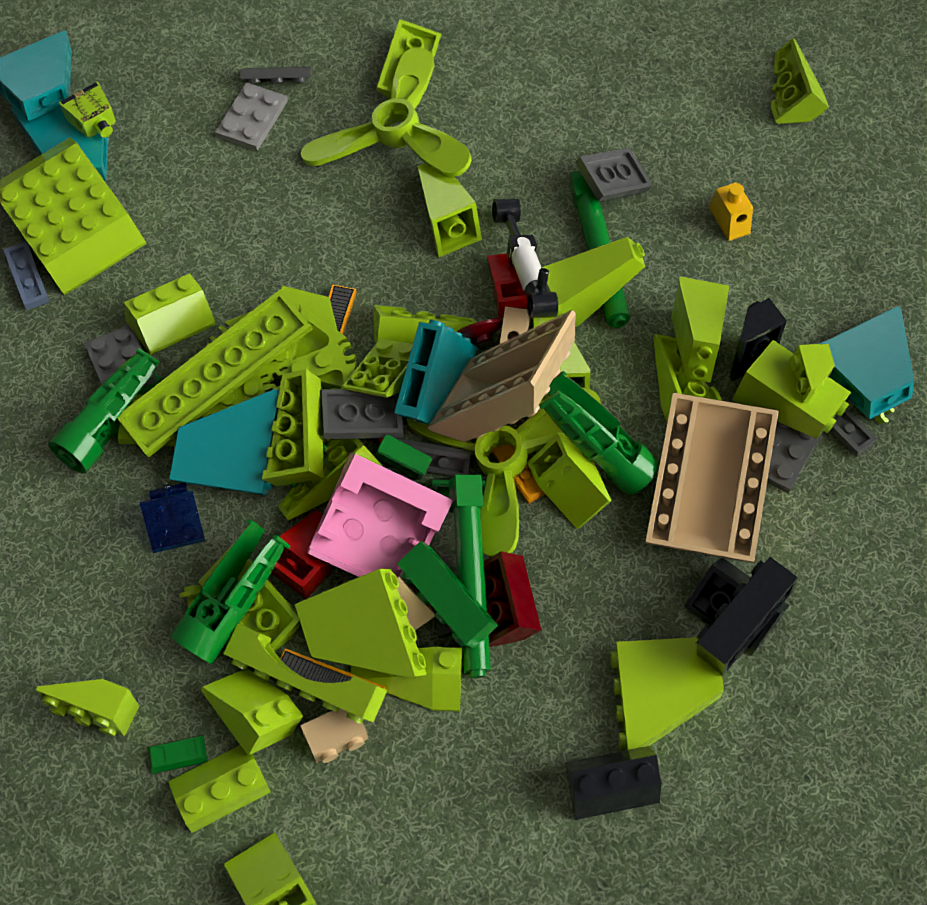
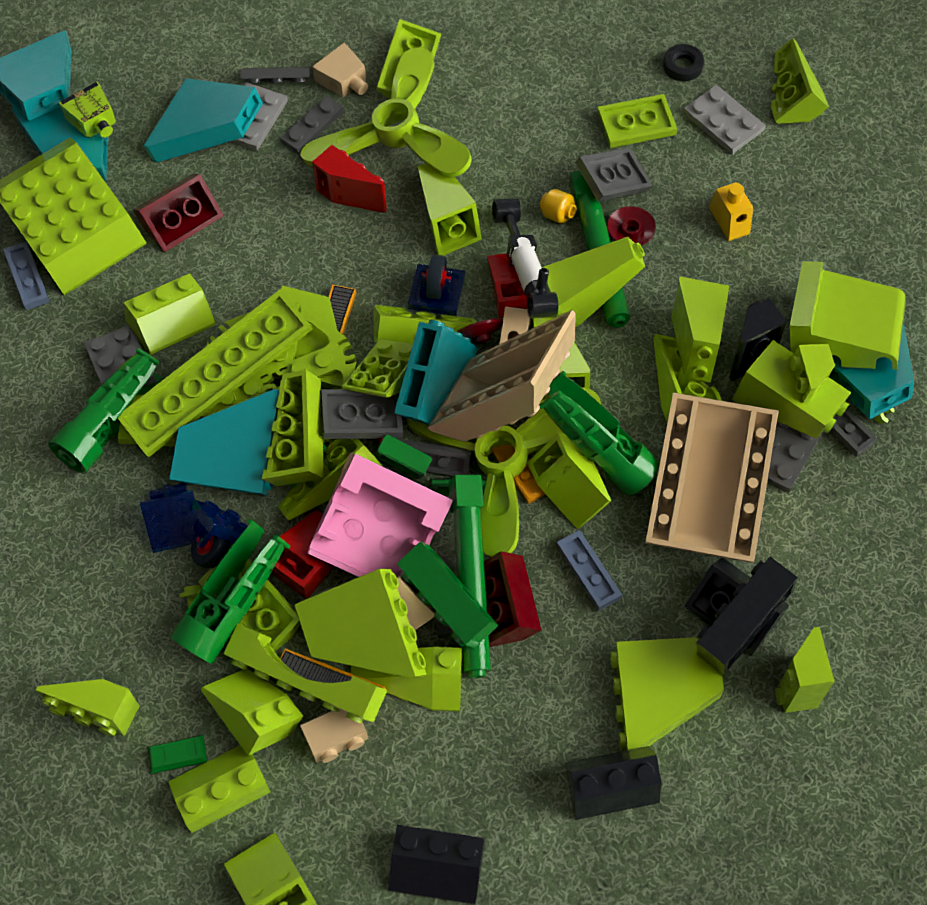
none -> dark red slope [133,174,224,252]
none -> teal slope [144,78,263,162]
none -> clear blue plate [189,499,248,569]
none -> dark grey plate [280,96,344,154]
none -> tan torso [312,43,368,97]
none -> red slope [312,145,387,213]
none -> black slope [388,825,485,905]
none -> clear blue plate [408,255,465,316]
none -> yellow head [540,189,577,224]
none -> sand blue plate [556,530,622,611]
none -> lime plate [597,94,677,148]
none -> dark red dish [607,206,656,246]
none -> black tyre [663,44,704,82]
none -> light grey plate [683,85,766,154]
none -> lime slope [775,627,835,713]
none -> lime panel [790,261,906,370]

